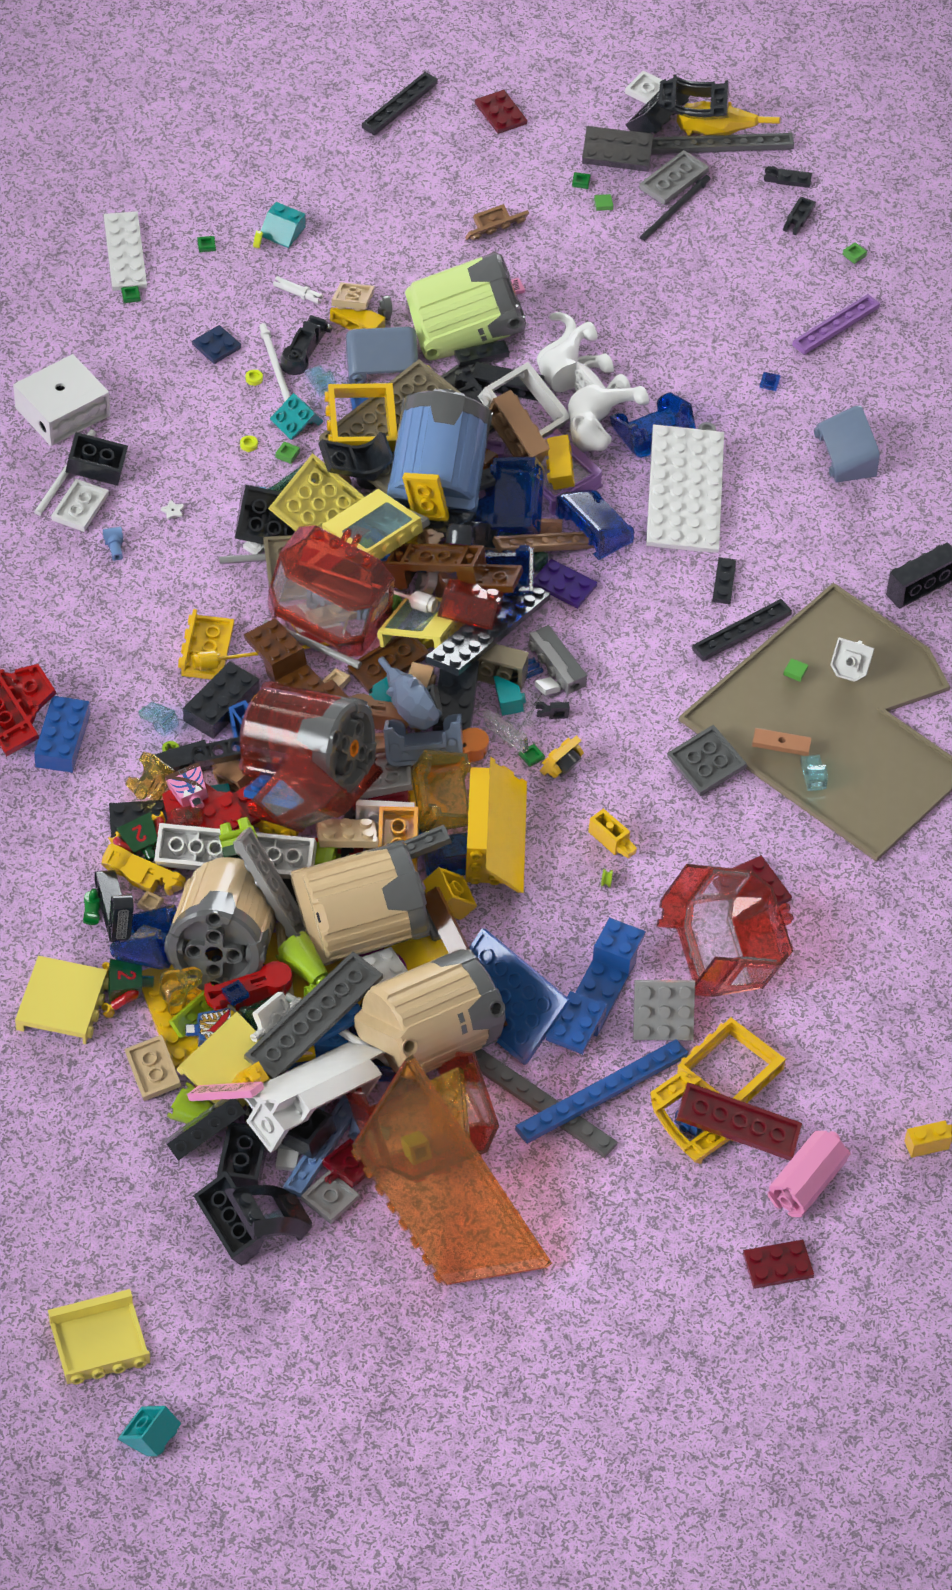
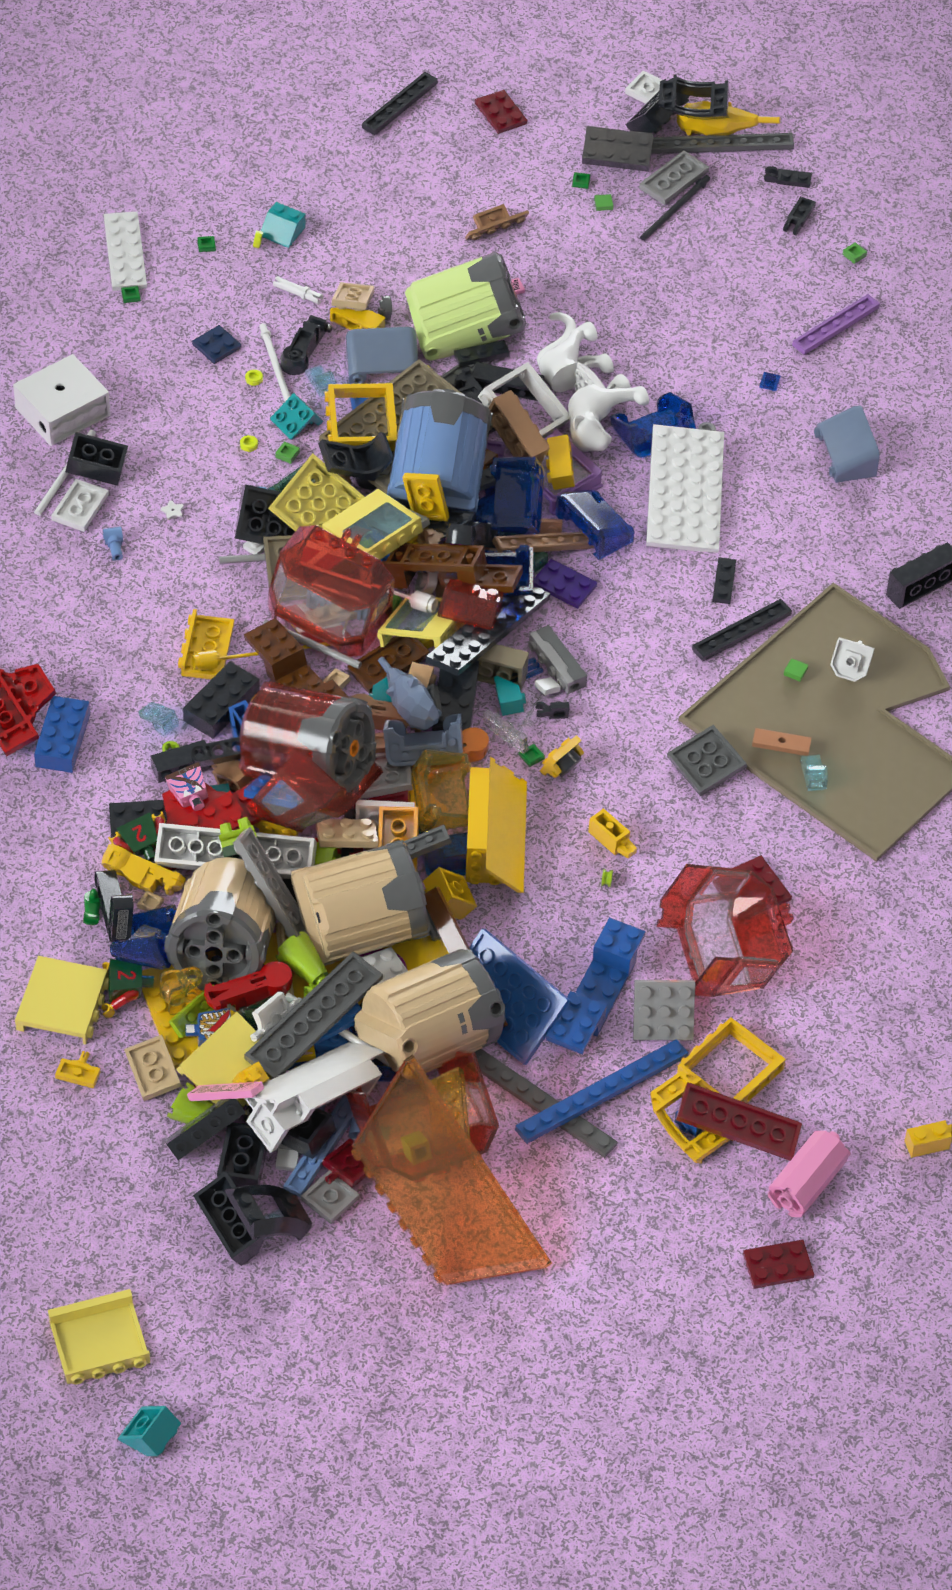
clear yellow piece [125,751,175,800] -> none
clear red rock [171,806,205,827] -> none
clear blue tile [222,980,250,1006] -> none
none -> yellow plate [55,1051,101,1089]

